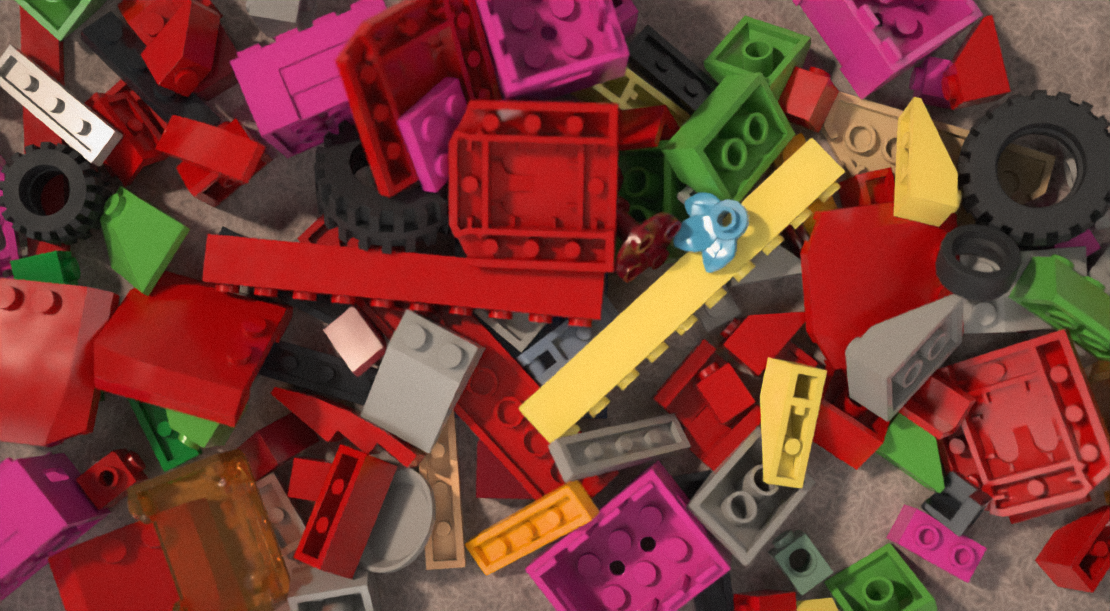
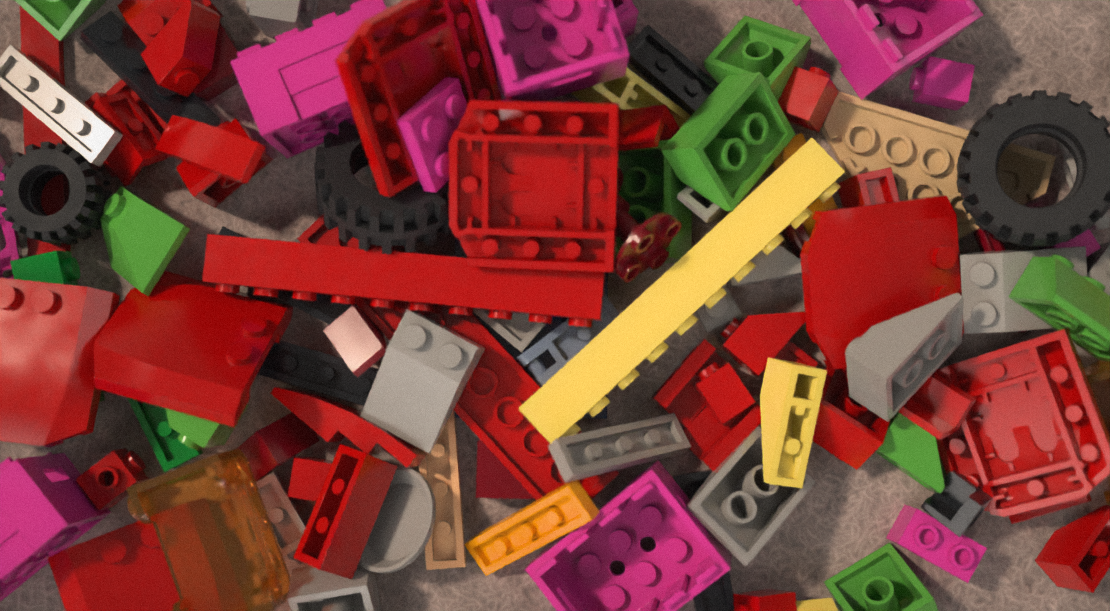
dark azure plate [674,193,749,273] -> none
sand green brick [768,529,834,595] -> none
light yellow slope [894,97,961,227] -> none
black tyre [936,224,1021,301] -> none
red slope [941,15,1011,110] -> none

